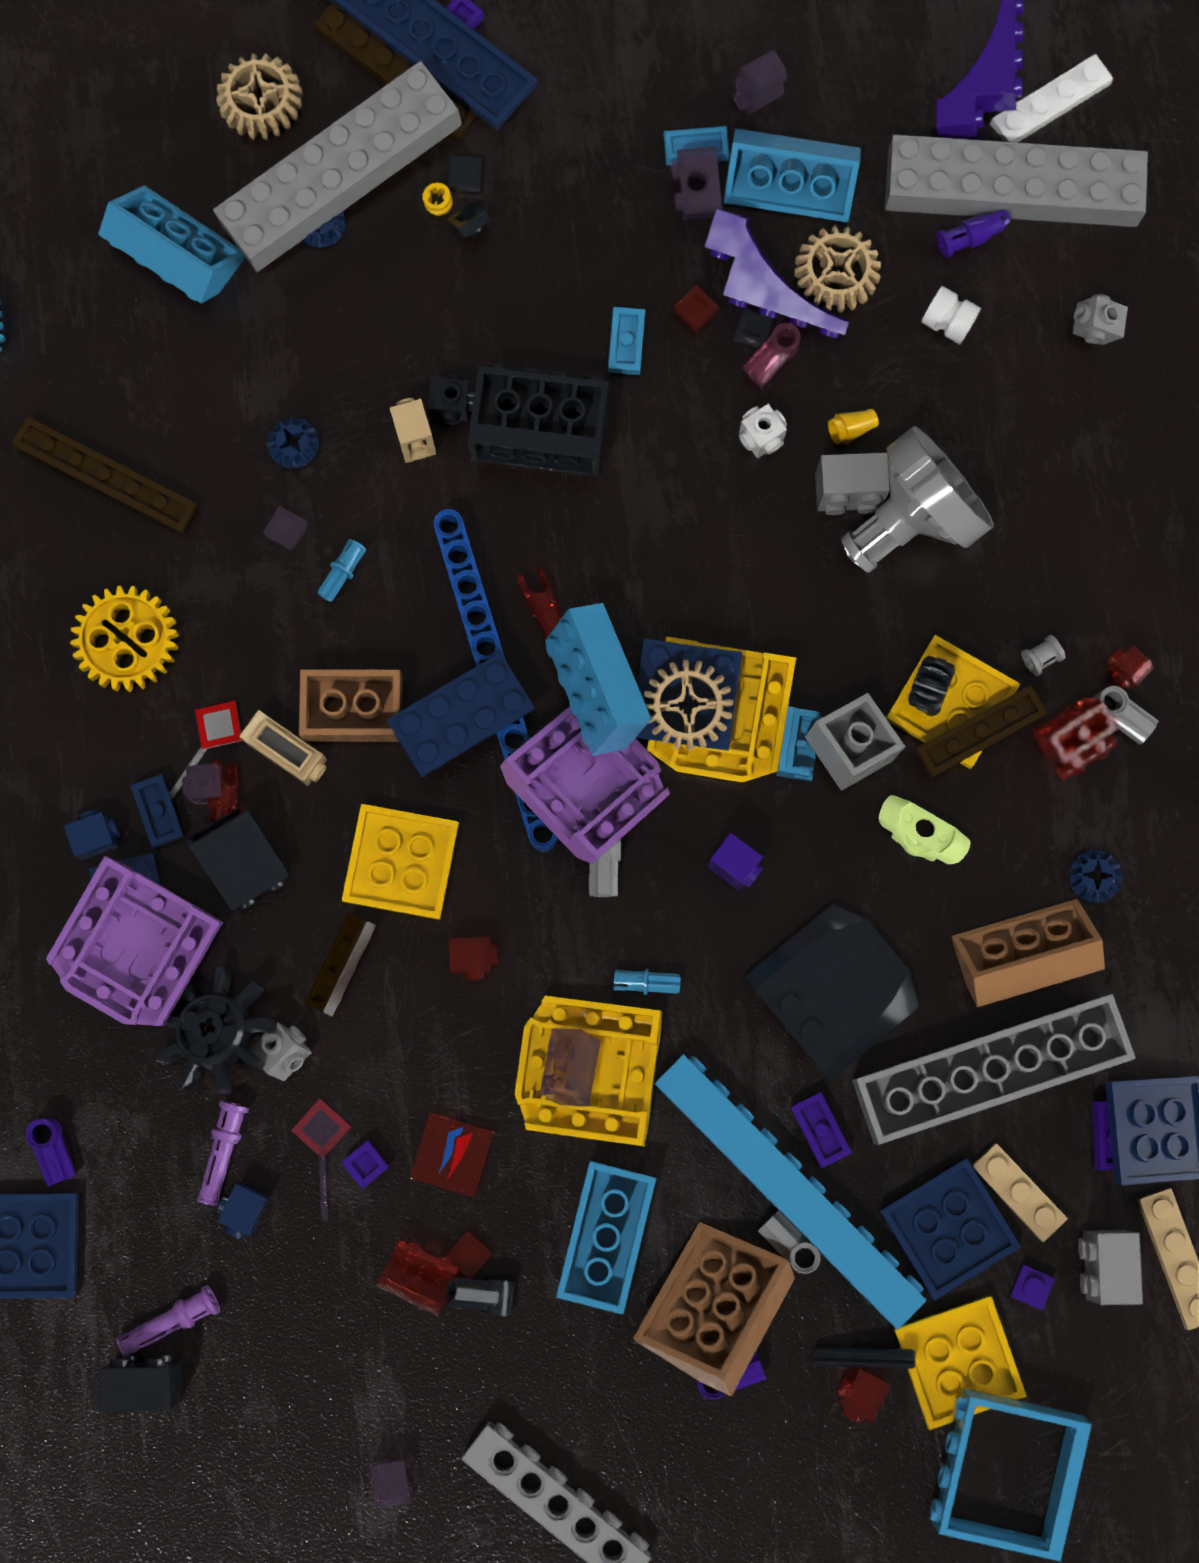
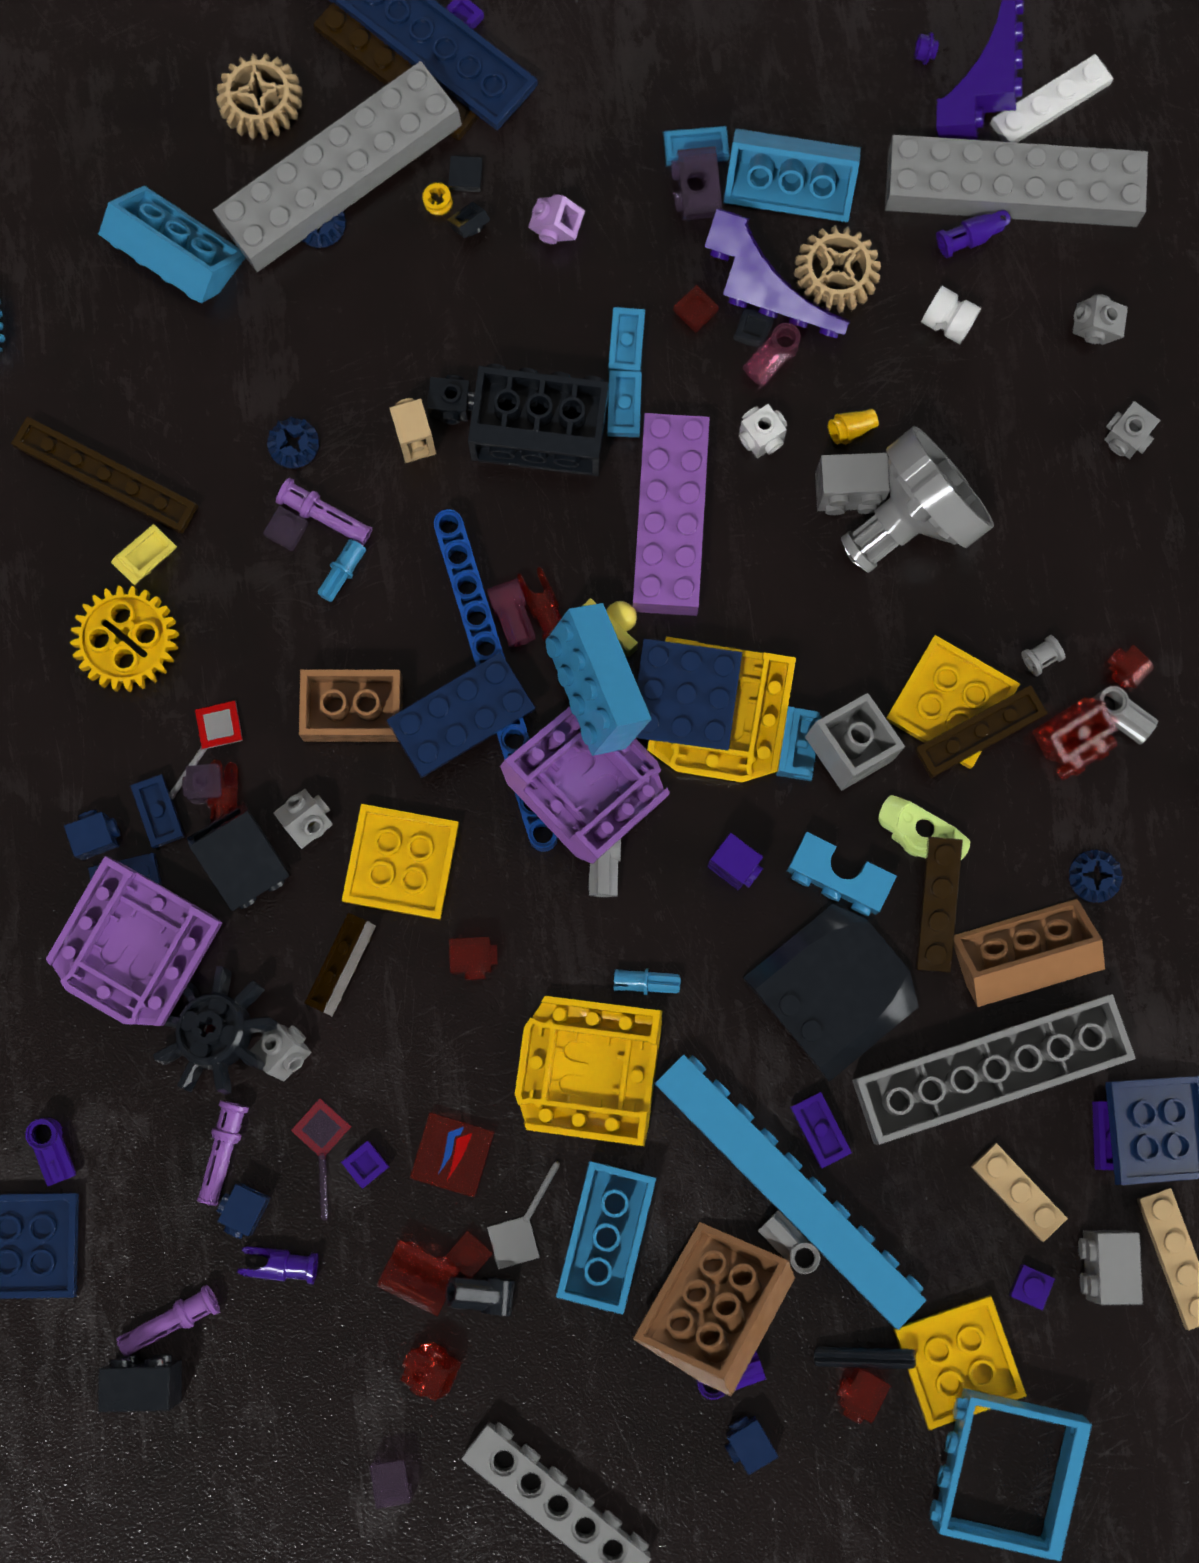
tan window [239,710,327,786] -> none
brick [540,1028,600,1107] -> none
tan gear [644,660,733,750] -> none
clear purple brick [733,49,787,115] -> none
dark blue plate [879,1158,1021,1301] -> none
black gear [908,656,955,714] -> none
none -> light yellow tile [111,524,177,585]
none -> dark purple piece [237,1247,318,1285]
none -> light grey brick [273,789,333,849]
none -> medium lavender pin [275,477,372,546]
none -> clear red brick [400,1343,462,1401]
none -> clear pink piece [486,578,536,648]
none -> light grey piece [487,1161,560,1269]
none -> lavender brick [528,194,585,244]
none -> light yellow tile [583,598,638,657]
none -> dark azure plate [607,371,642,437]
none -> medium lavender brick [633,413,710,616]
none -> dark blue brick [724,1415,778,1475]
none -> dark azure arch [787,832,897,916]
none -> dark purple plate [914,32,939,64]
none -> dark brown plate [916,836,963,972]
none -> light grey brick [1104,401,1160,459]

